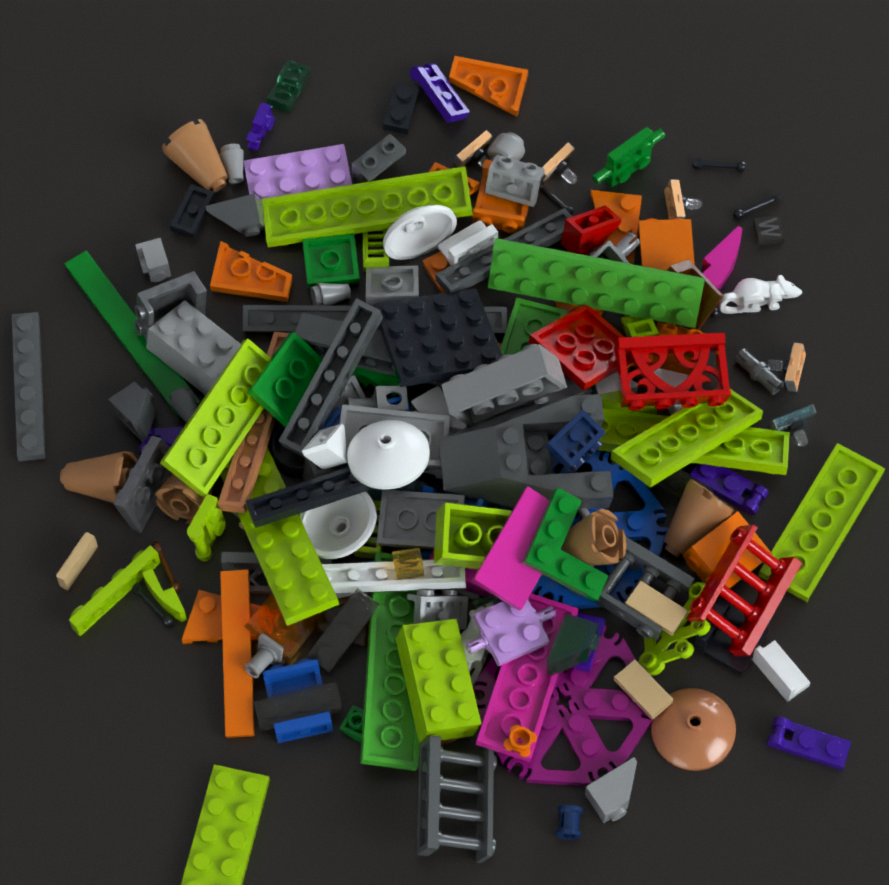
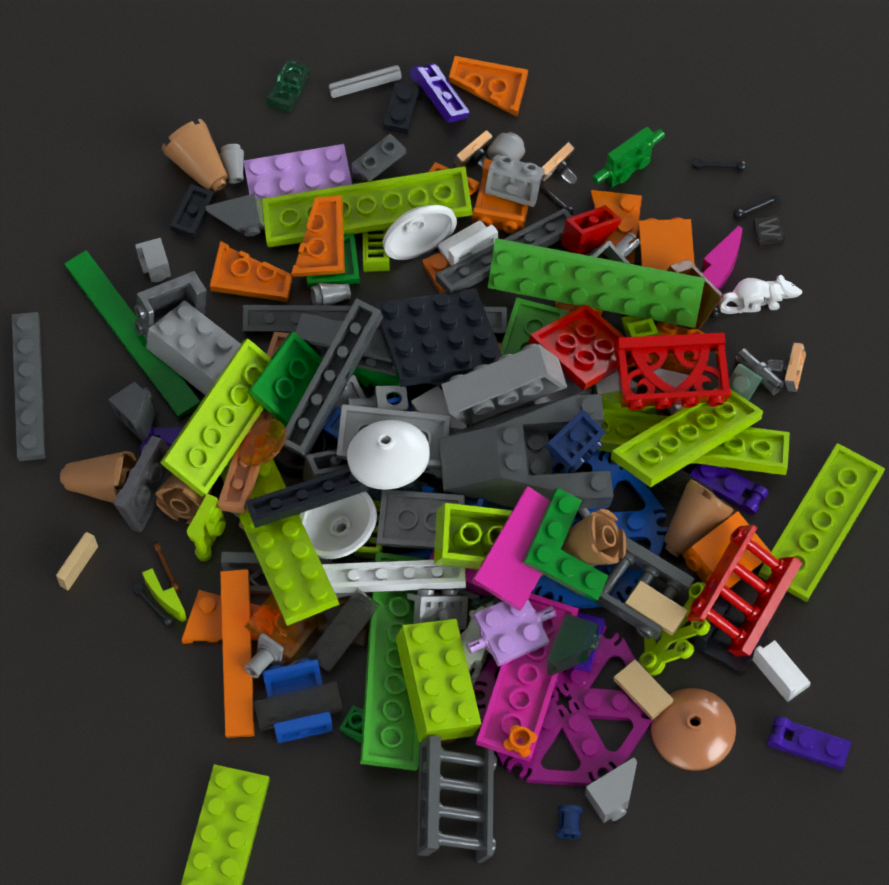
lime plate [69,545,161,636] -> none
dark grey cone [169,387,198,424] -> none
dark purple plate [246,102,275,151] -> none
white slope [302,423,347,470] -> none
light grey plate [366,266,419,305] -> none
clear yellow tile [392,548,424,580] -> none
light nougat piece [664,180,702,220] -> none
piece [769,404,817,446] -> none
none -> clear orange dish [239,419,286,466]
none -> orange wing [291,195,345,277]
none -> light grey axle [328,65,402,98]
none -> sand green plate [729,364,762,401]

